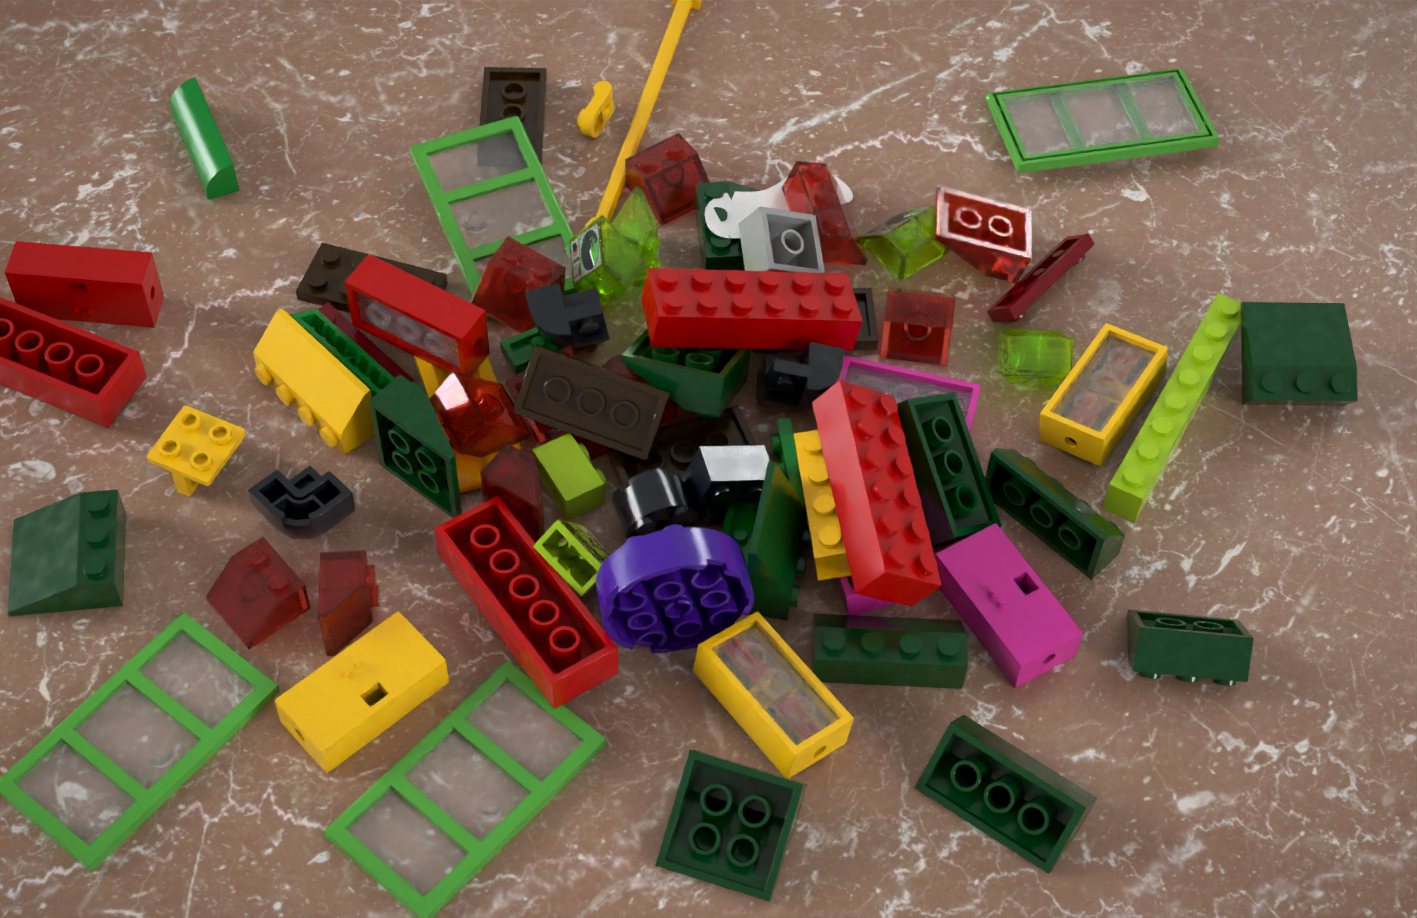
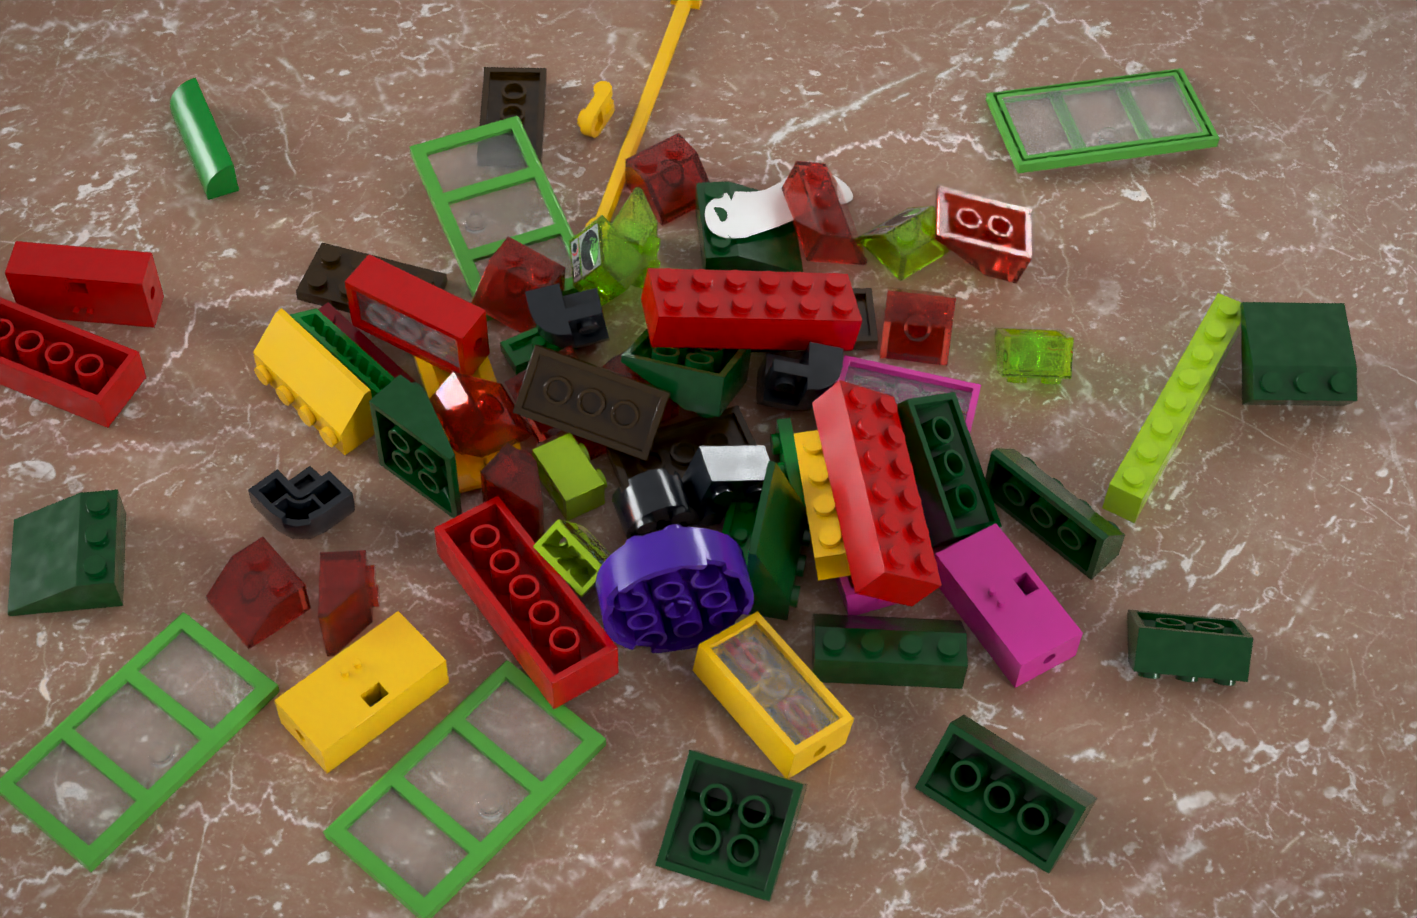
yellow bracket [147,406,246,497] -> none
light grey brick [738,207,825,273] -> none
dark red plate [987,233,1095,323] -> none
brick [1039,323,1168,467] -> none

